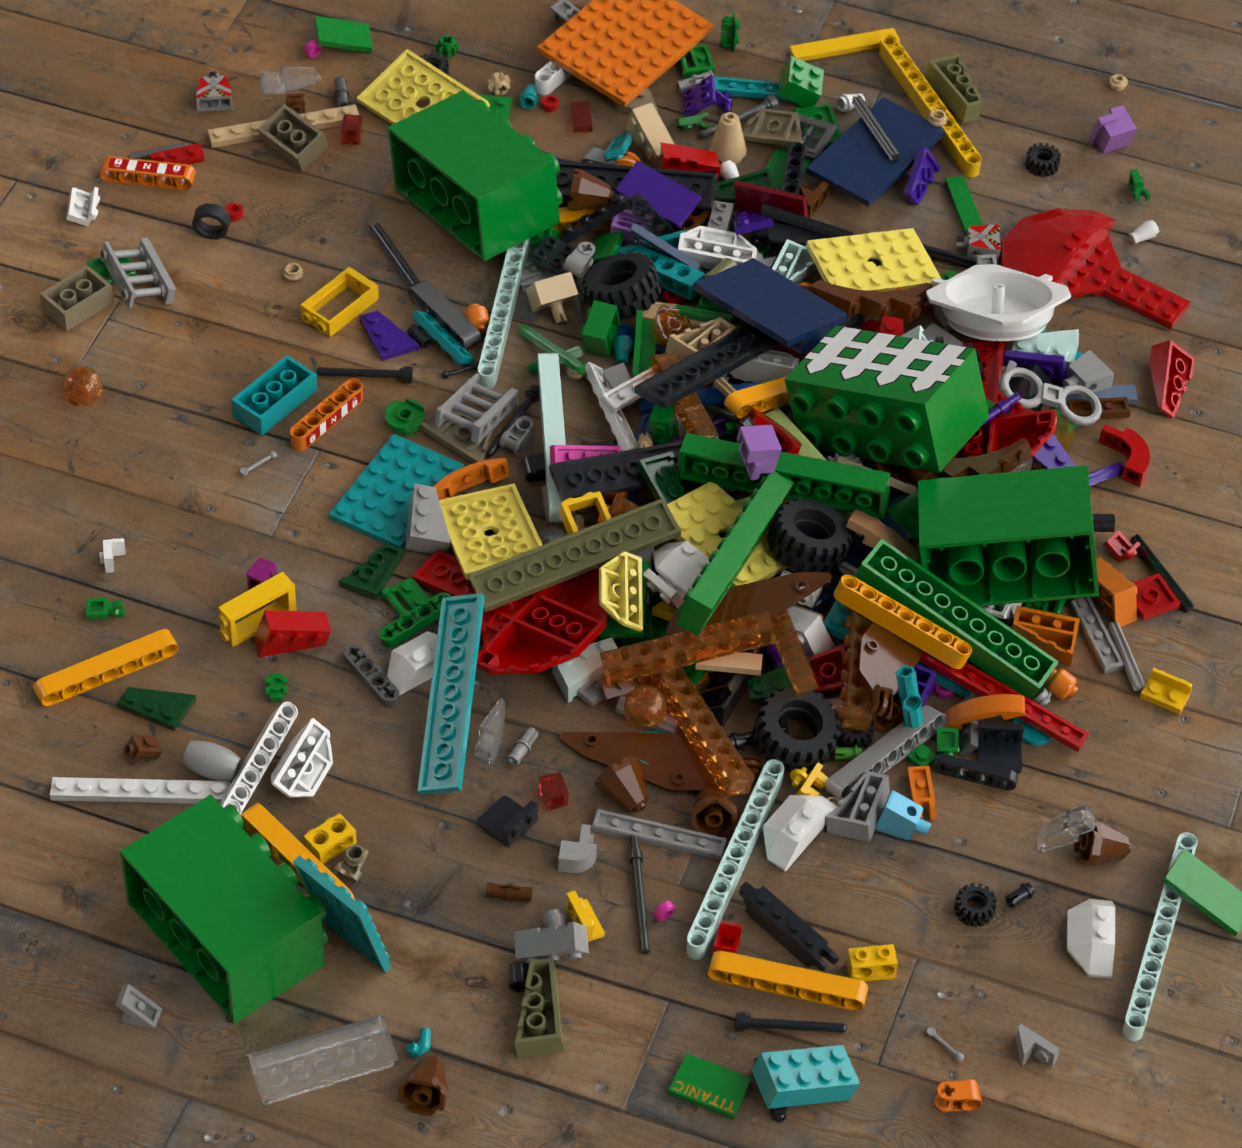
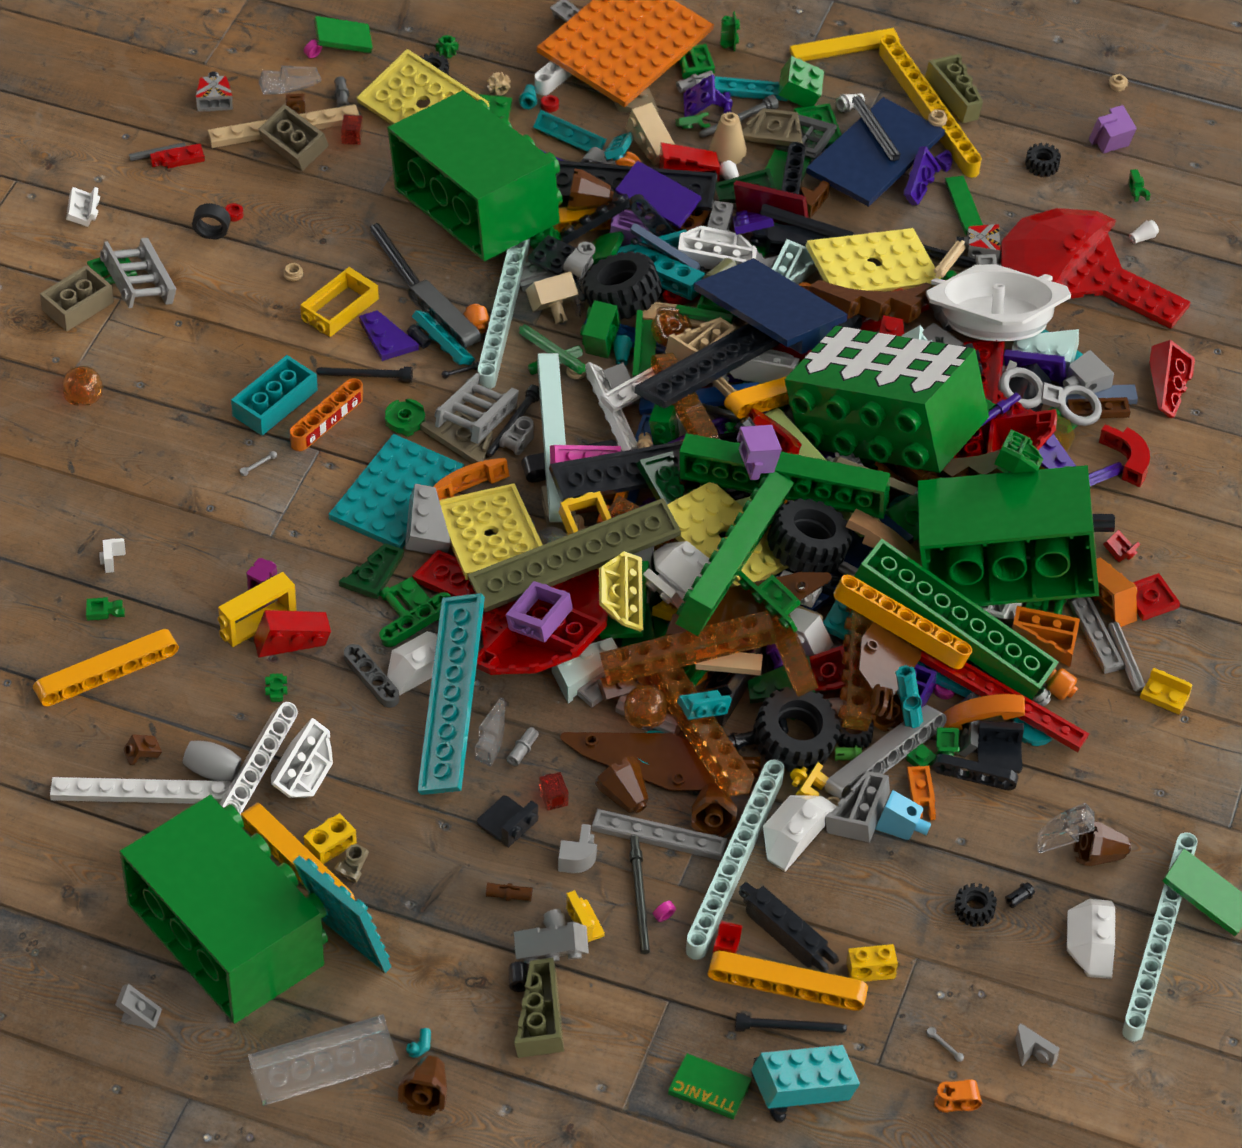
orange beam [99,156,196,190] -> none
dark green wing [117,687,197,731] -> none
clear red tile [570,101,593,132] -> none
black axle [1130,534,1194,613] -> none
none -> medium lavender window [506,581,573,642]
none -> teal plate [533,110,607,151]
none -> teal bracket [677,690,732,720]
none -> green bracket [737,570,801,633]
none -> dark purple tile [934,149,952,172]
none -> tan axle [934,240,966,278]
none -> green wedge [994,429,1043,473]

